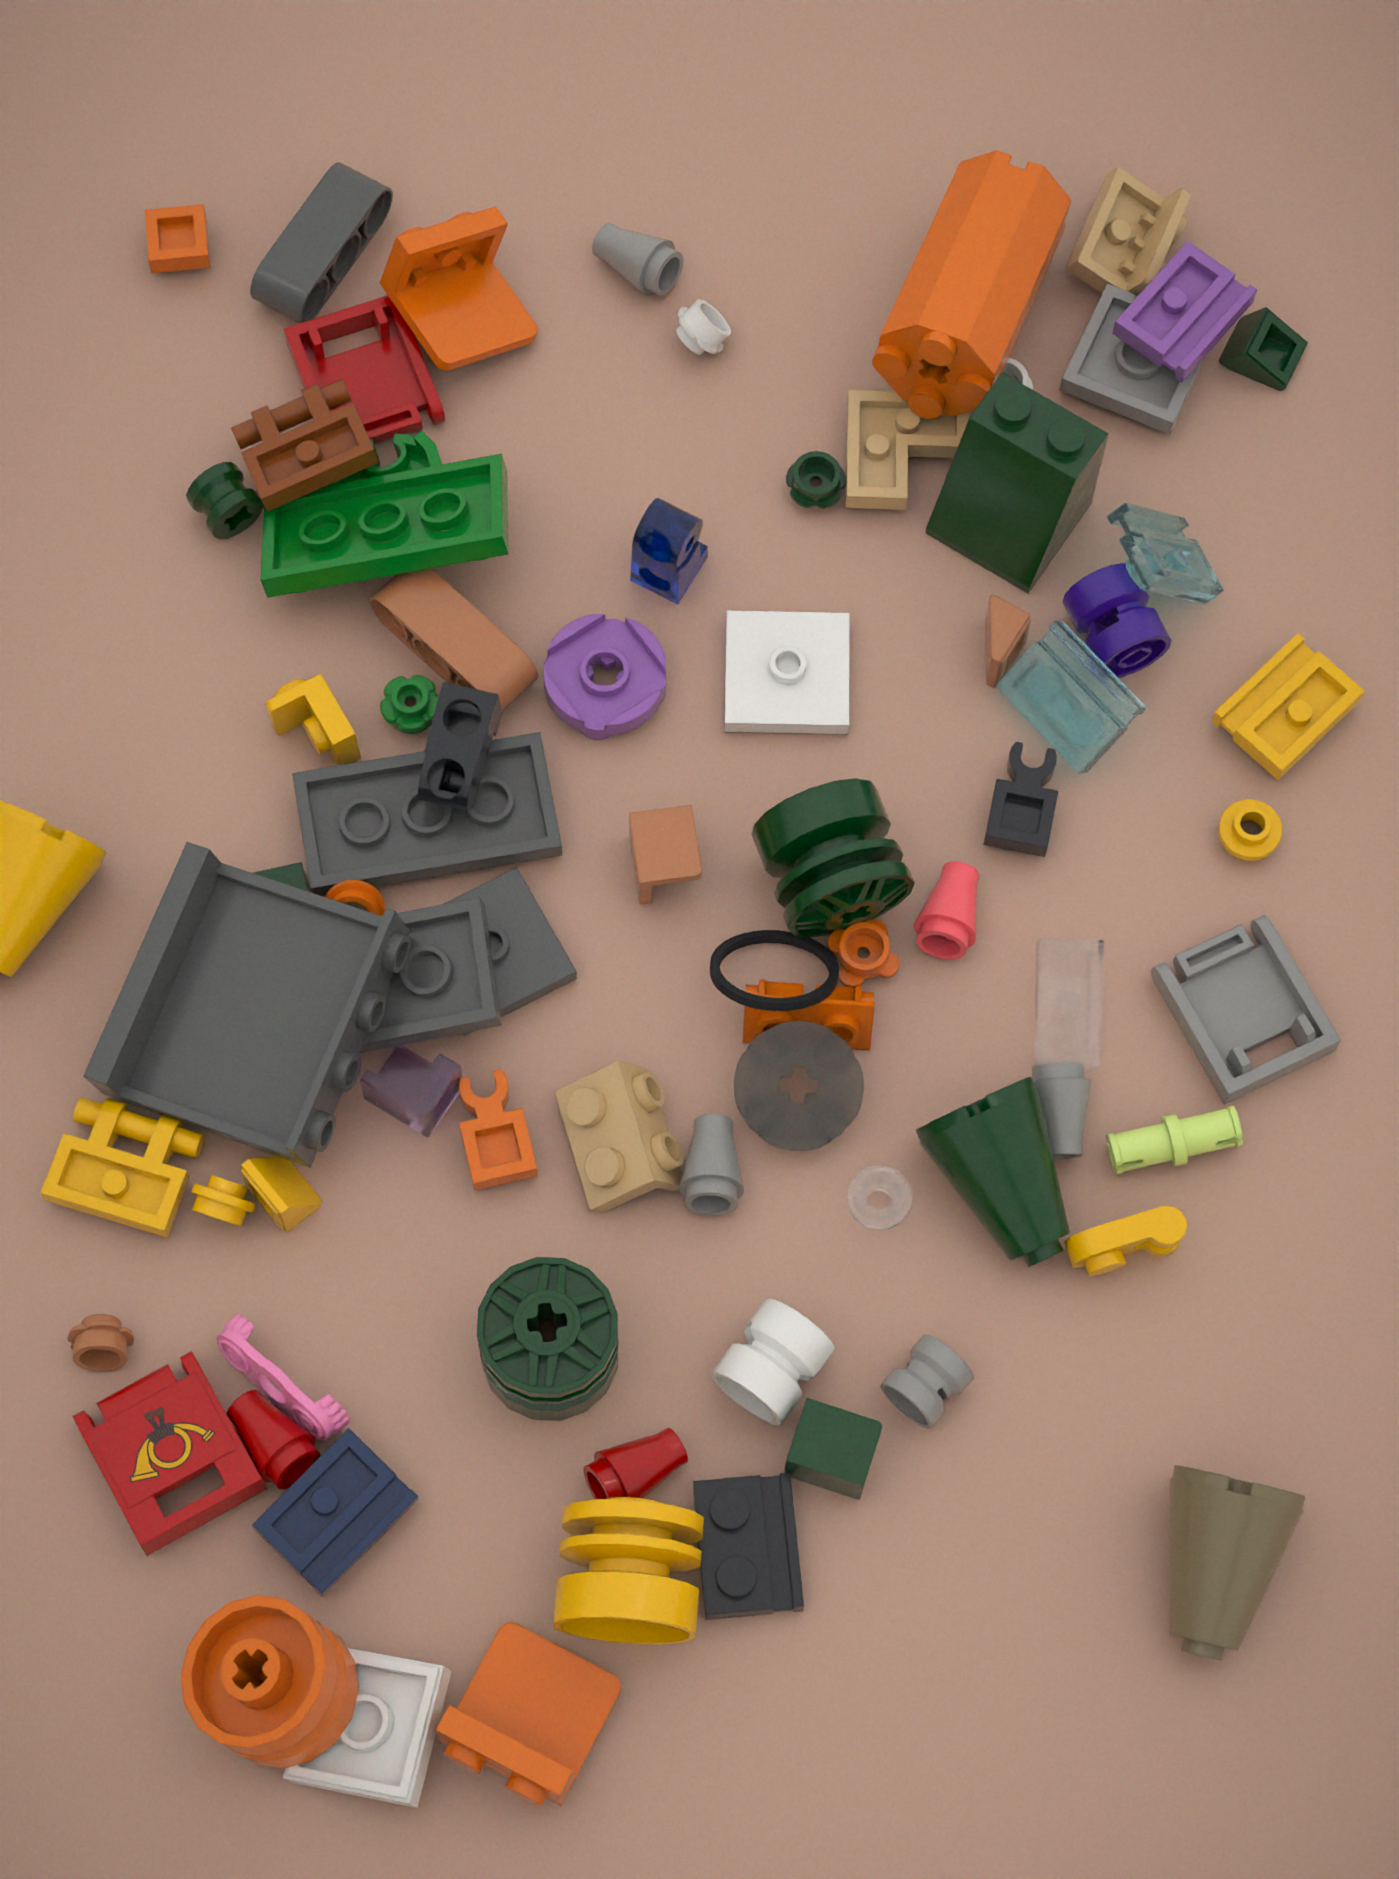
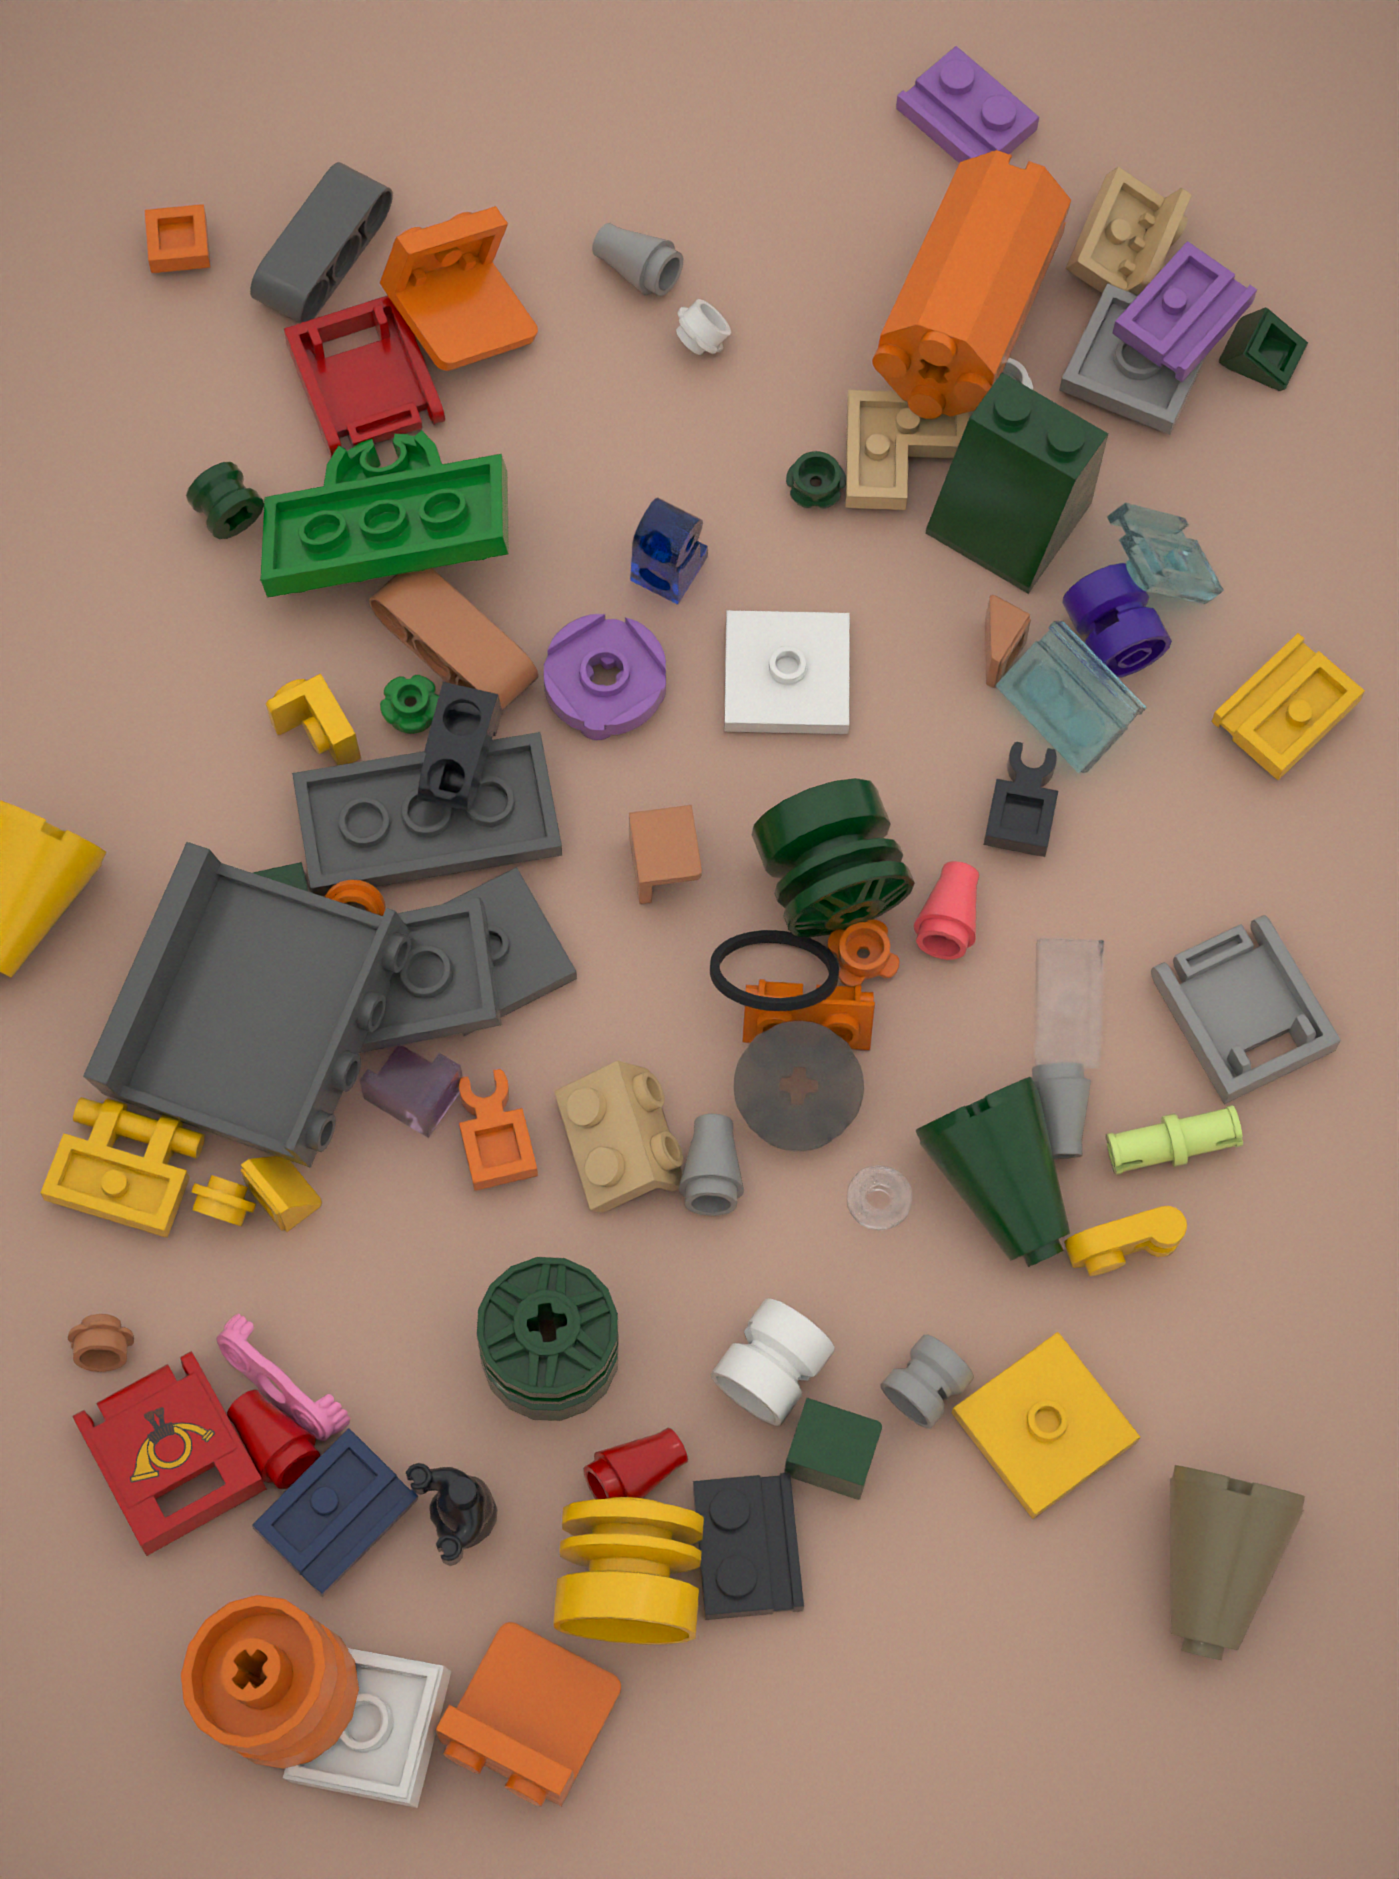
dark orange plate [231,379,379,512] -> none
yellow plate [1218,799,1282,861] -> none
none -> black piece [406,1463,498,1566]
none -> medium lavender plate [896,46,1039,163]
none -> yellow plate [951,1332,1140,1519]

